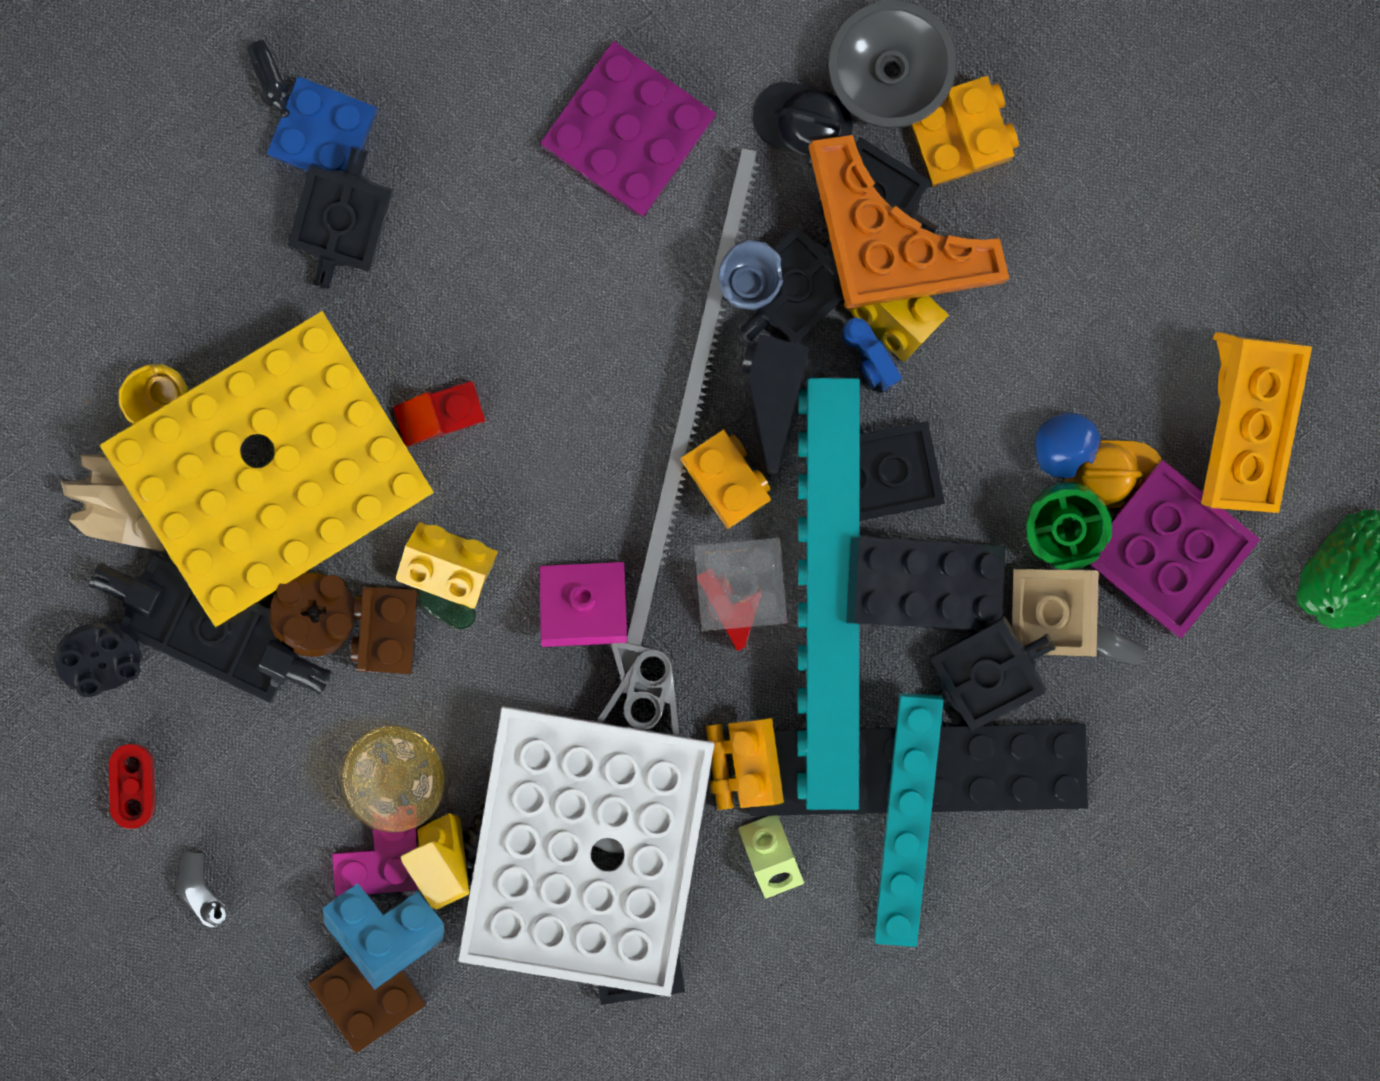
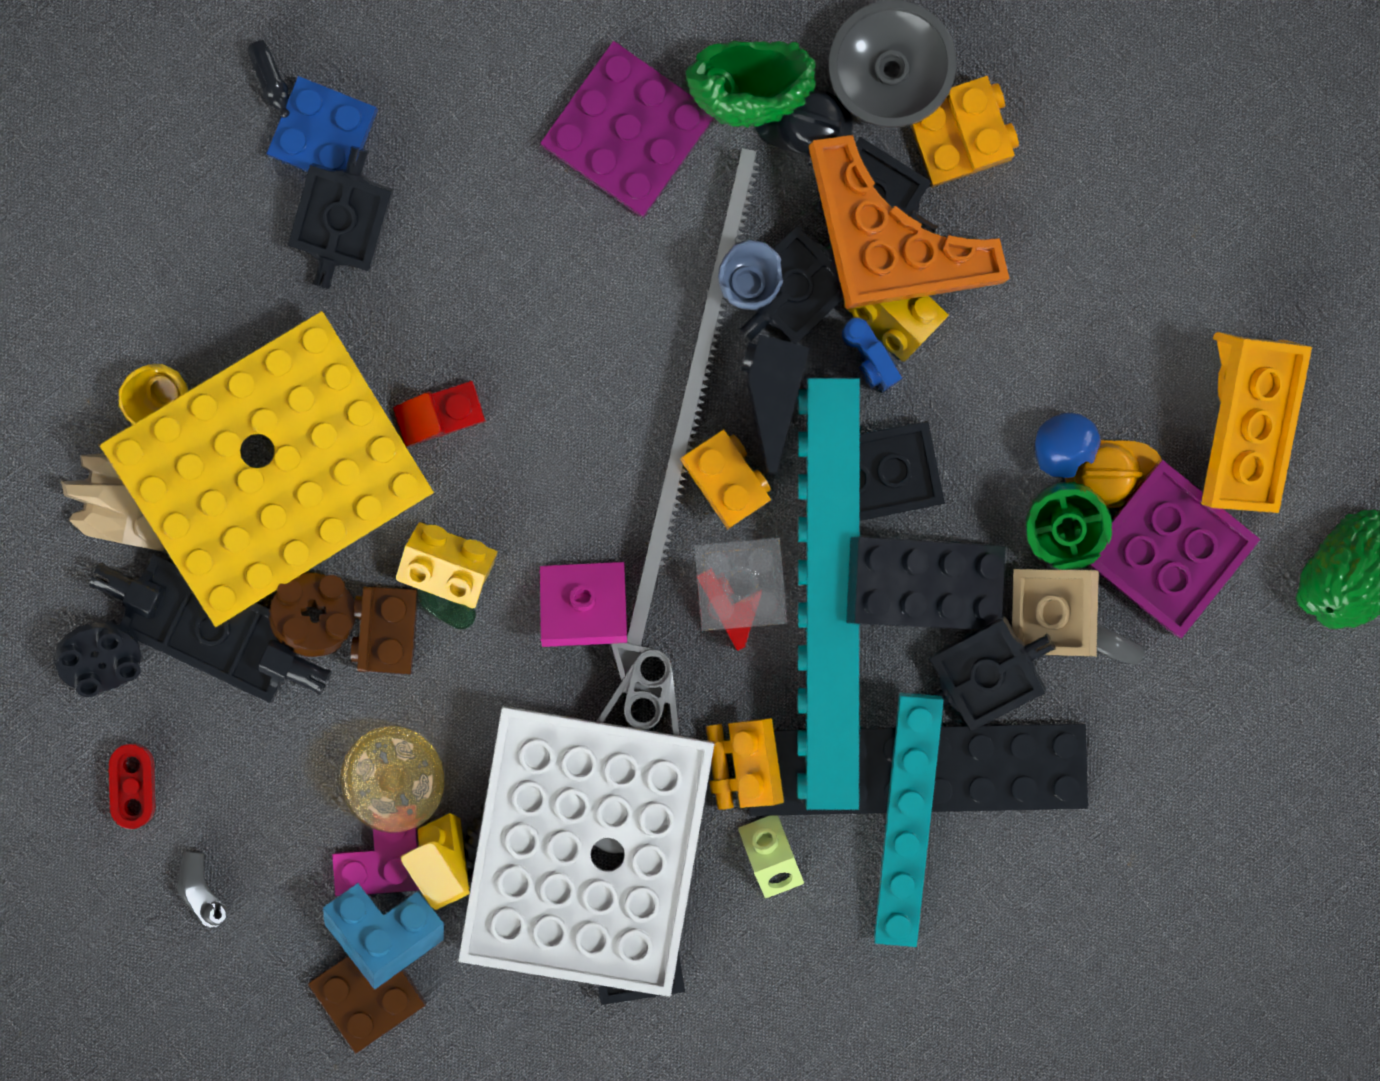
none -> green hair [686,41,816,128]

